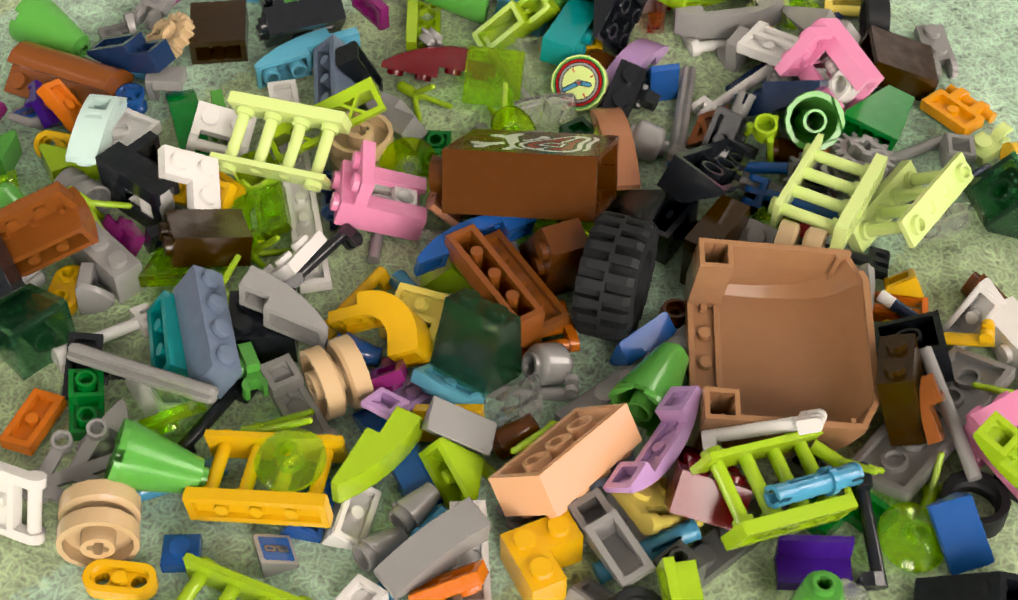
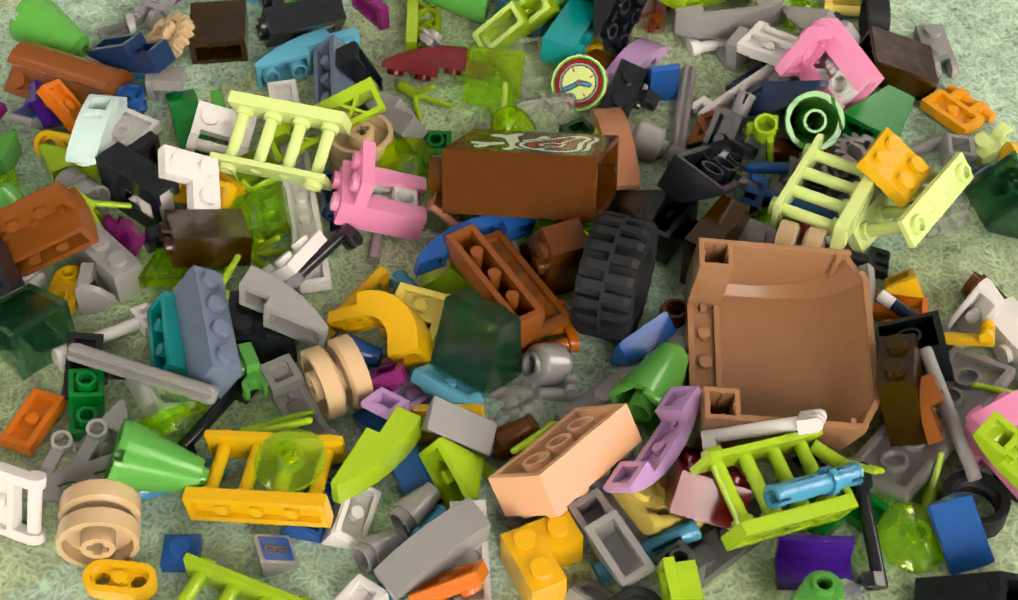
none -> yellow plate [856,127,932,209]

